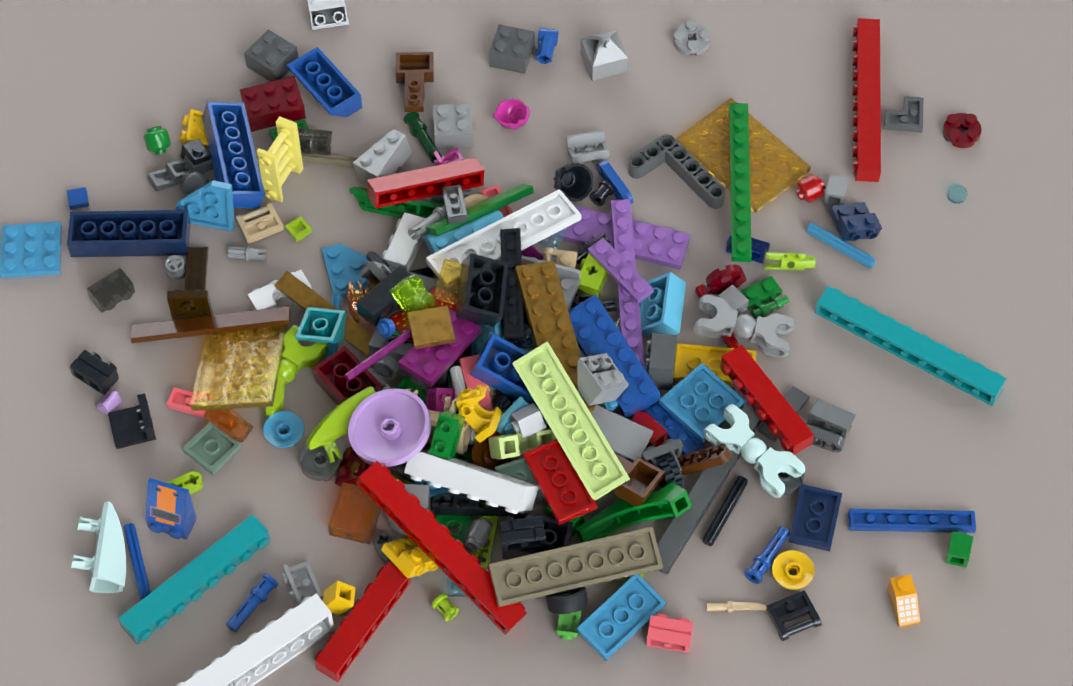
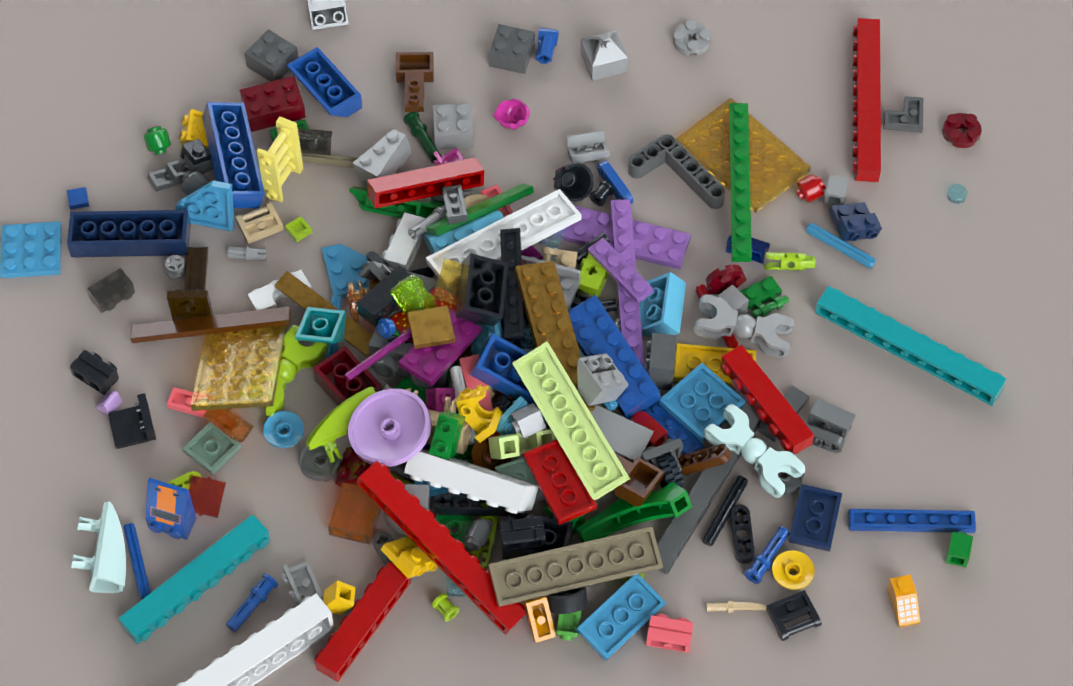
none -> clear red piece [189,475,226,518]
none -> light orange slope [522,596,556,643]
none -> black beam [730,505,754,564]

